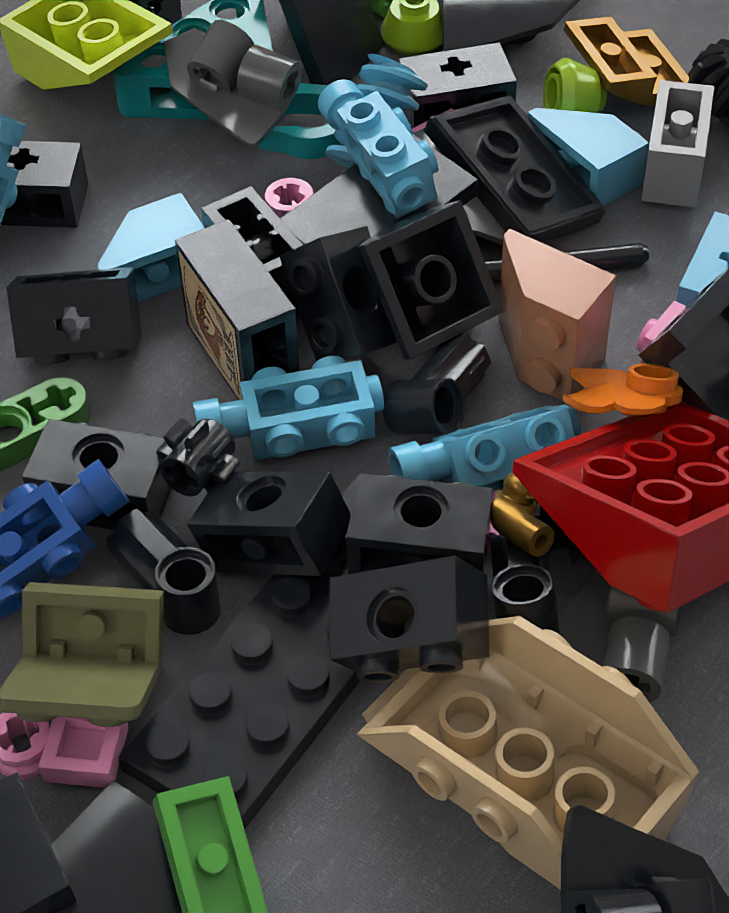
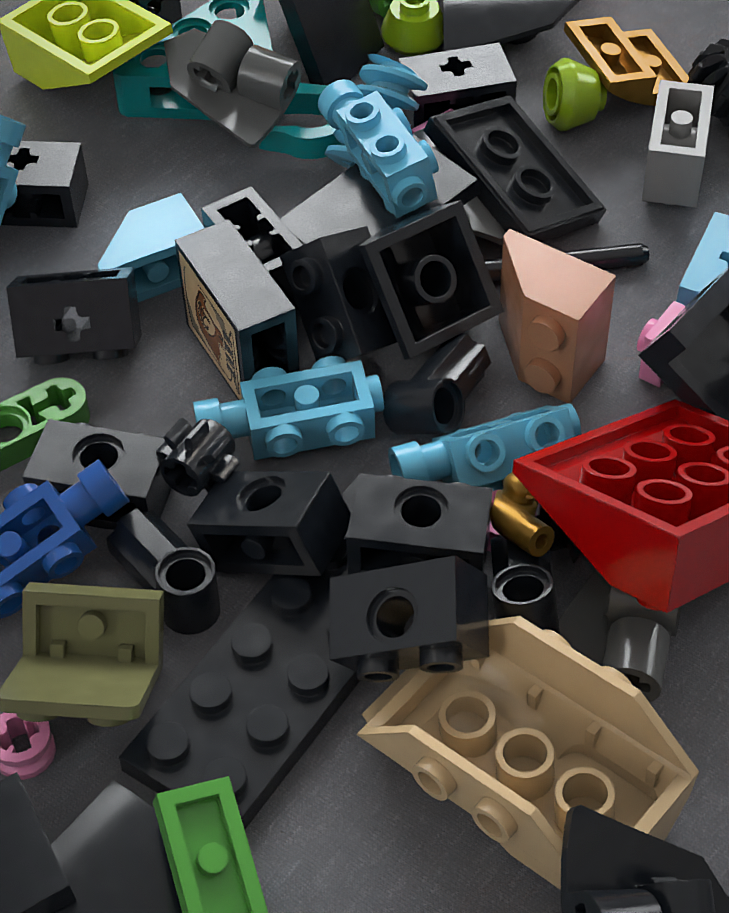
bright pink plate [38,716,129,788] -> none
bright pink bush [265,178,314,218] -> none
medium azure slope [528,108,649,206] -> none
orange plate [563,364,683,416] -> none

